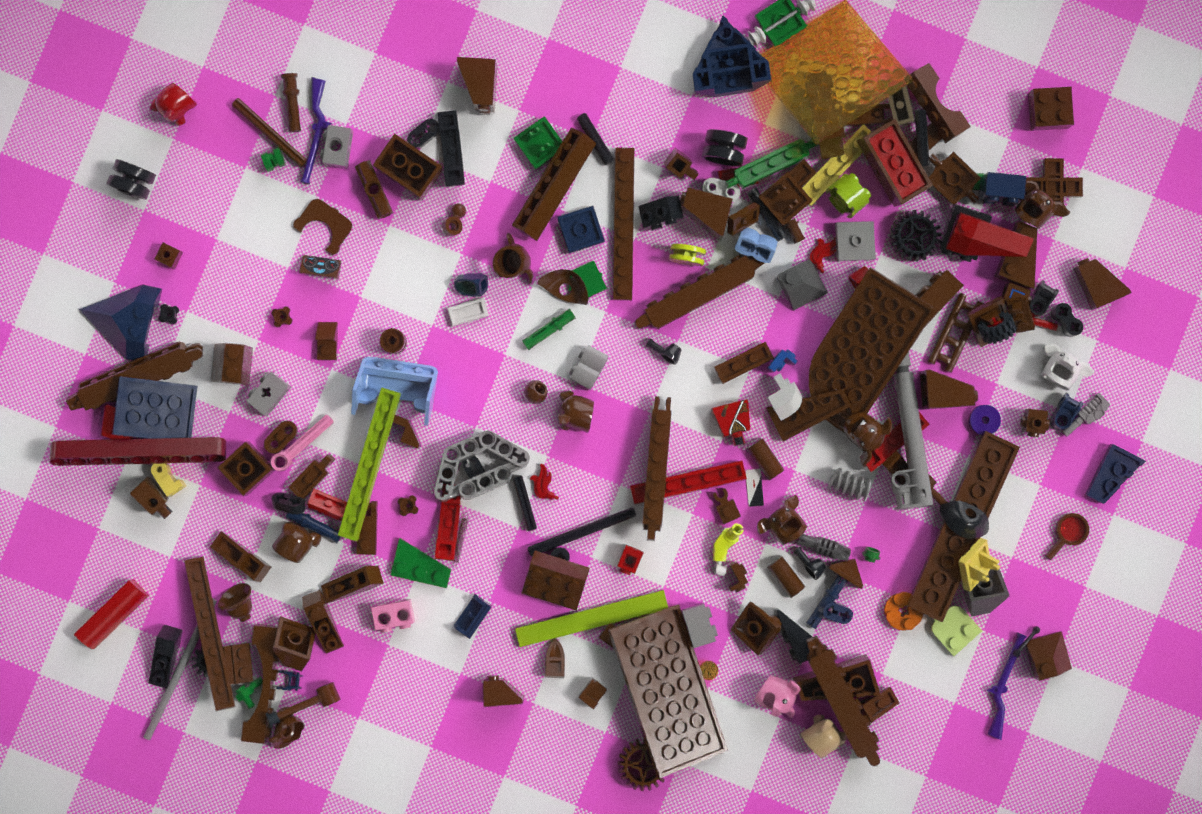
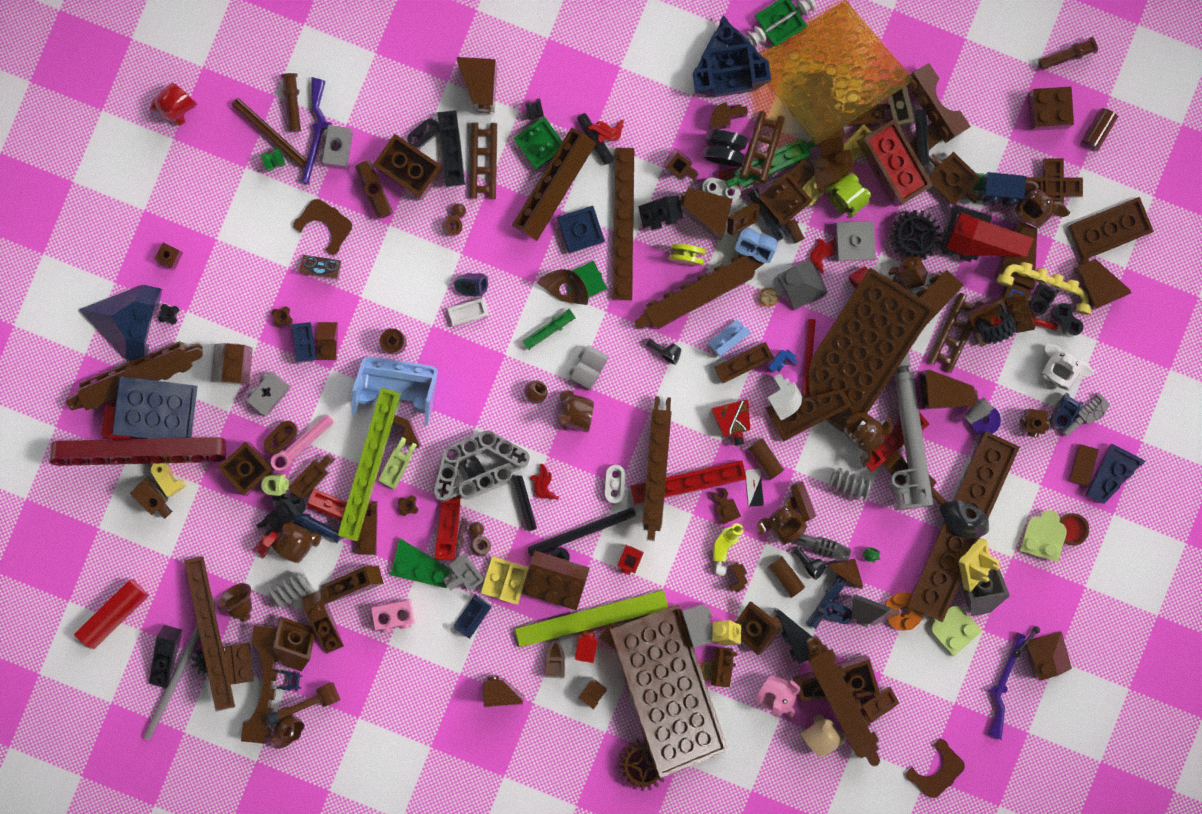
black wheel [106,159,156,200] -> none
reddish brown slope [210,531,271,582] -> none
green piece [234,676,263,709] -> none
reddish brown piece [493,232,534,284] -> none
none -> red plate [253,530,279,559]
none -> black hinge [256,498,300,536]
none -> yellowish green plate [261,473,289,496]
none -> light grey piece [268,573,313,609]
none -> dark blue hinge [291,322,316,364]
none -> yellowish green hinge [378,437,417,490]
none -> light grey hinge [443,553,485,591]
none -> reddish brown bar [469,122,498,200]
none -> reddish brown plate [469,522,491,557]
none -> light yellow slope [481,556,529,605]
none -> black wheel [525,98,544,120]
none -> red brick [574,631,598,663]
none -> red piece [587,119,624,143]
none -> white plate [605,465,625,503]
none -> light blue bracket [708,320,751,357]
none -> reddish brown brick [710,102,748,130]
none -> reddish brown plate [711,647,737,687]
none -> light yellow brick [712,620,741,646]
none -> reddish brown bar [740,111,785,184]
none -> tile [759,288,779,307]
none -> reddish brown tile [790,481,817,522]
none -> red bar [802,319,816,396]
none -> reddish brown wing [813,149,854,194]
none -> dark grey slope [852,594,900,627]
none -> reddish brown brick [888,256,928,289]
none -> reddish brown piece [906,738,965,798]
none -> light grey cone [964,397,994,424]
none -> light yellow bar [997,262,1092,315]
none -> yellowish green plate [1020,510,1067,562]
none -> reddish brown pin [1038,37,1098,71]
none -> reddish brown tile [1068,197,1154,260]
none -> reddish brown tile [1069,444,1099,486]
none -> reddish brown brick [1081,108,1118,151]

